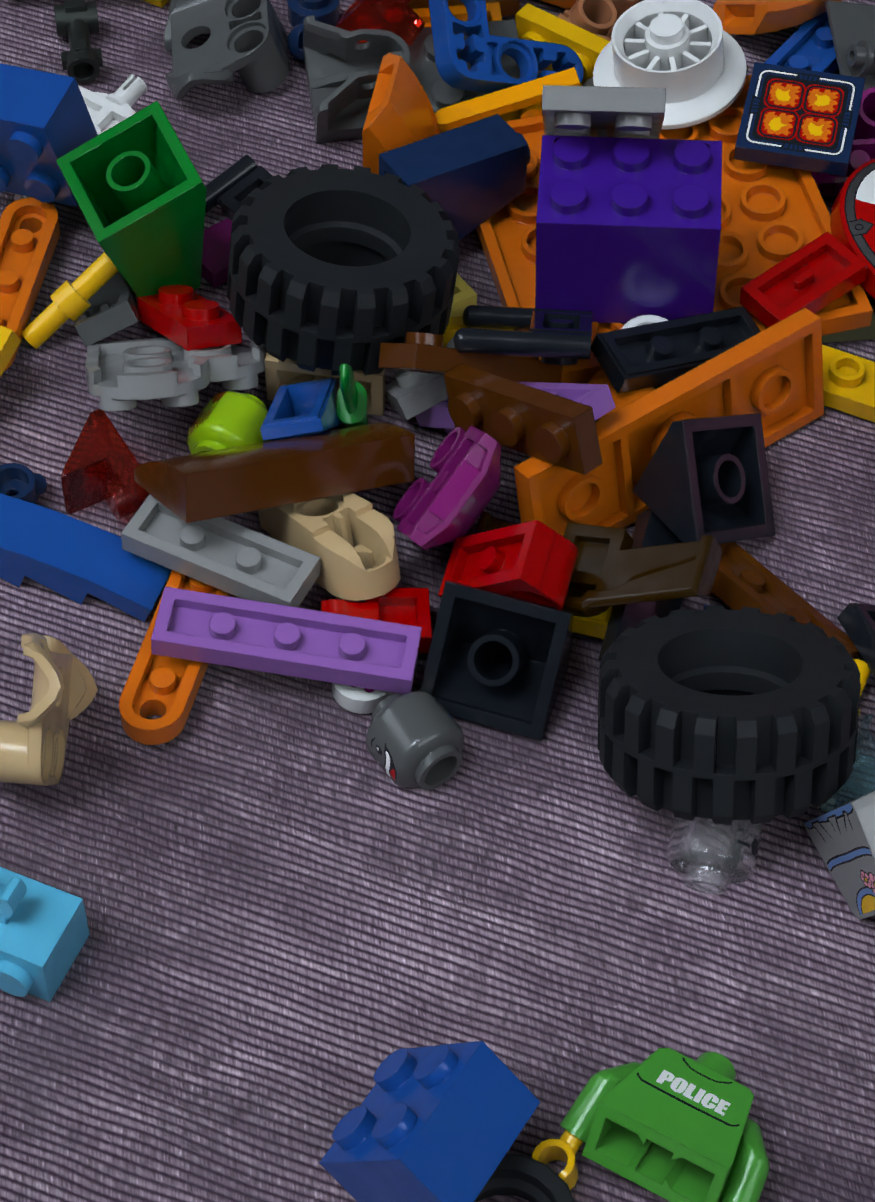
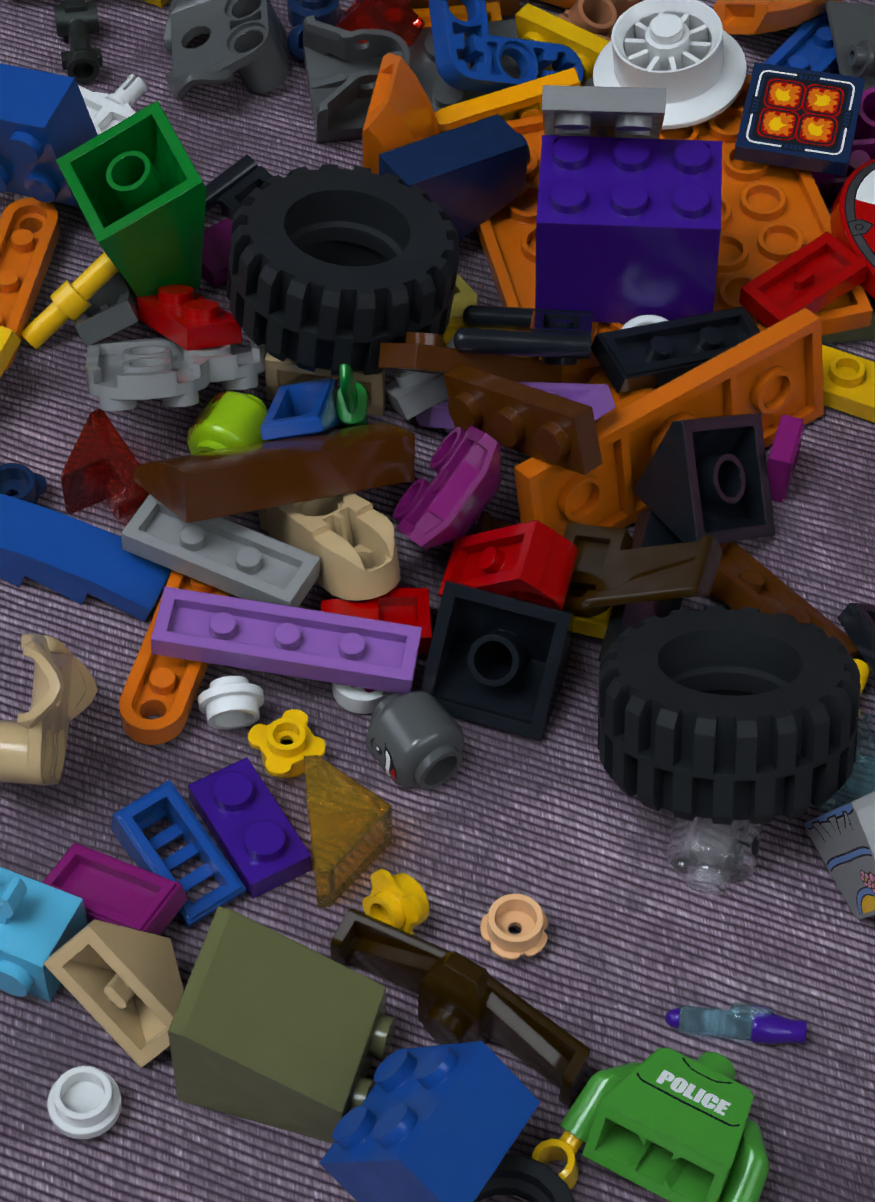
none -> magenta tile [42,842,188,935]
none -> tan slope [43,919,184,1068]
none -> white plate [47,1066,122,1139]
none -> blue slope [110,780,246,929]
none -> olive slope [168,906,396,1143]
none -> dark purple plate [188,757,312,899]
none -> white plate [198,676,264,730]
none -> yellow plate [248,709,326,778]
none -> clear yellow slope [304,755,392,908]
none -> dark brown plate [330,909,590,1108]
none -> yellow plate [362,869,430,935]
none -> light nougat plate [480,893,548,961]
none -> clear light blue piece [665,1002,807,1044]
none -> magenta tile [767,414,805,503]

